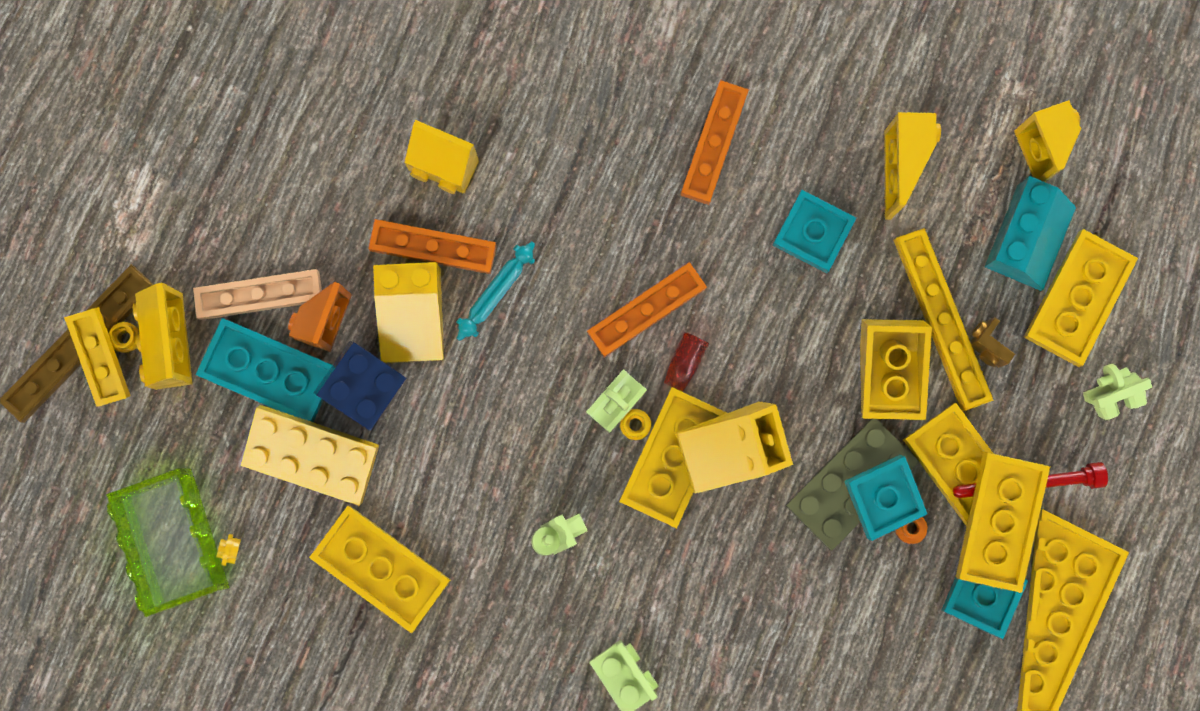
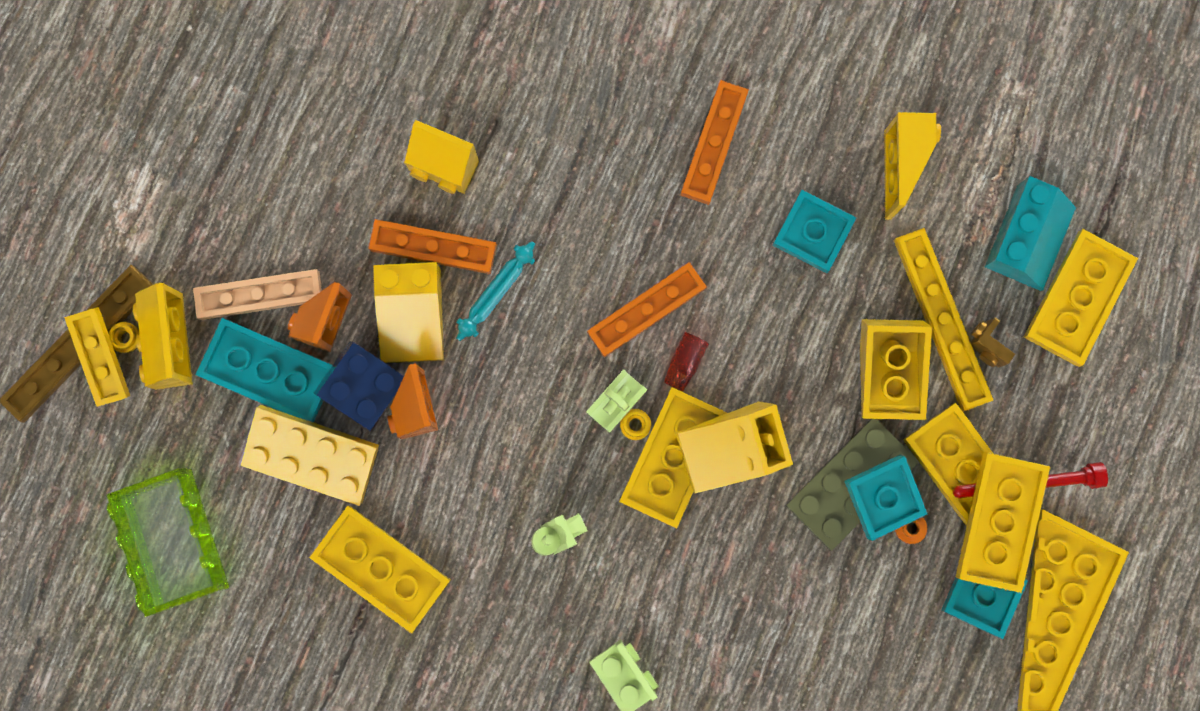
yellow plate [216,534,241,566] -> none
yellow slope [1014,100,1081,182] -> none
yellowish green hips [1083,364,1152,420] -> none
none -> orange slope [387,363,438,439]

